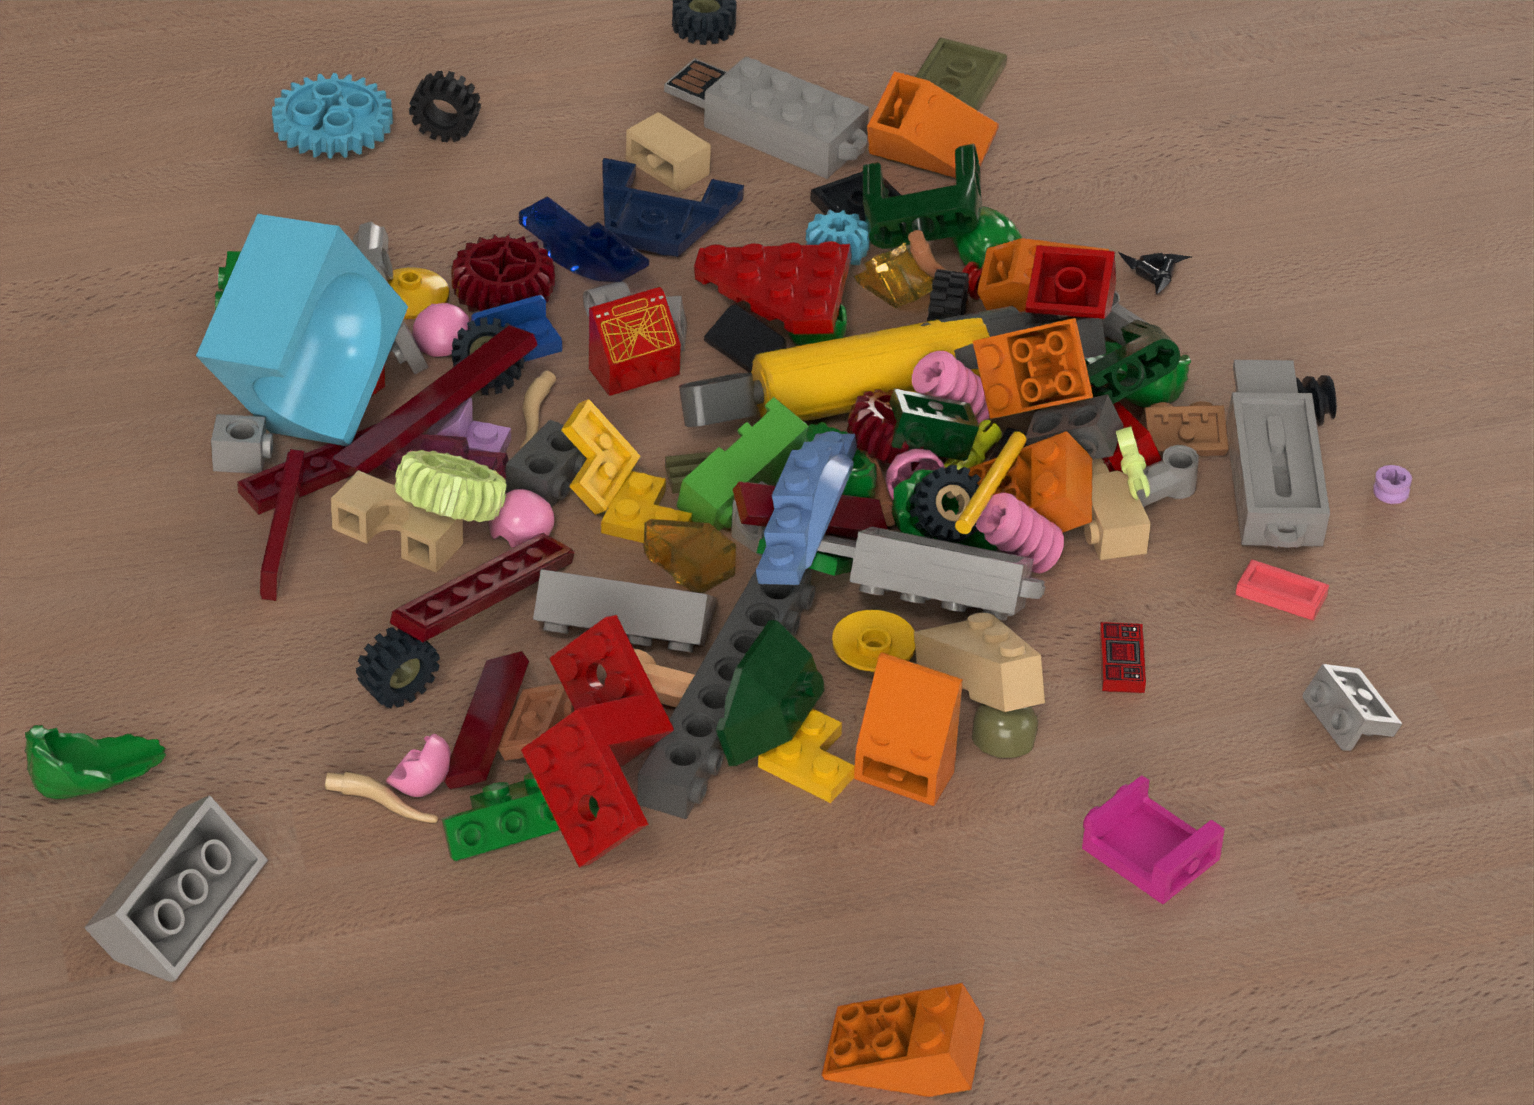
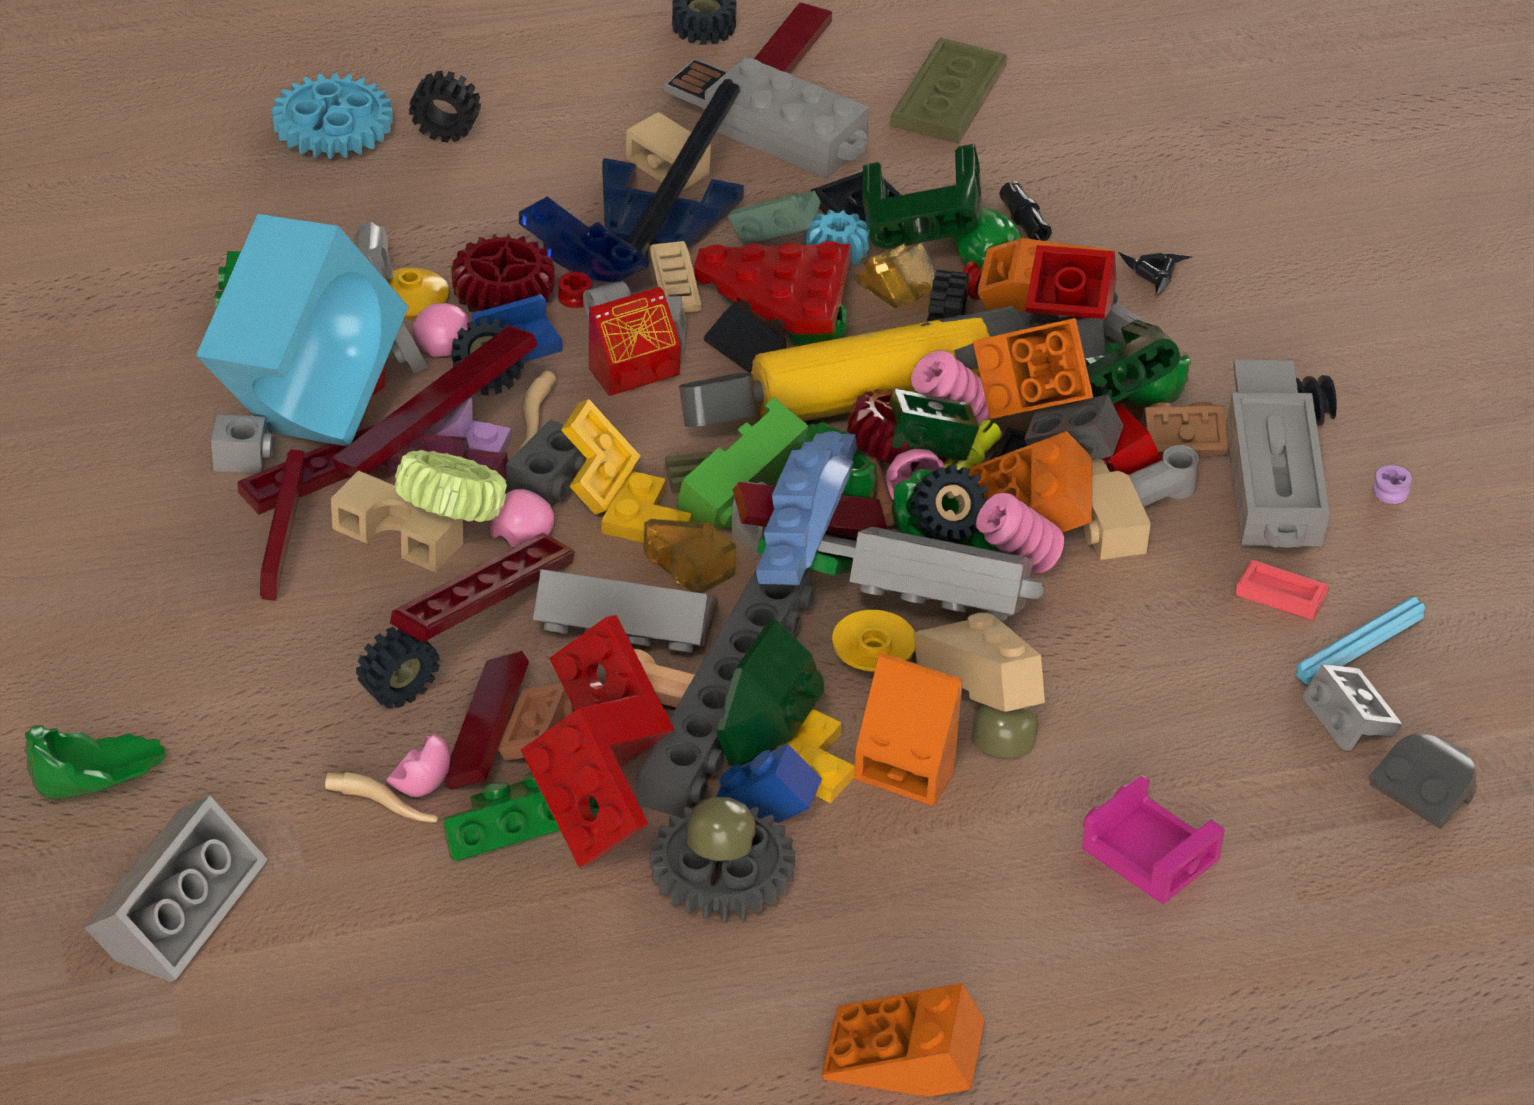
orange slope [867,71,999,178] -> none
nougat animal [908,230,969,305] -> none
yellow bar [955,432,1027,534] -> none
tile [1099,622,1146,693] -> none
yellowish green piece [1116,427,1150,500] -> none
none -> red bush [558,272,593,308]
none -> black axle [623,79,740,262]
none -> tan slope [648,241,702,313]
none -> dark grey gear [650,807,796,921]
none -> olive hair [687,797,755,861]
none -> blue slope [716,744,822,823]
none -> sand green bracket [728,191,821,245]
none -> dark red tile [754,2,832,74]
none -> black pin [999,181,1052,241]
none -> medium azure axle [1295,597,1426,685]
none -> dark grey slope [1368,734,1476,829]

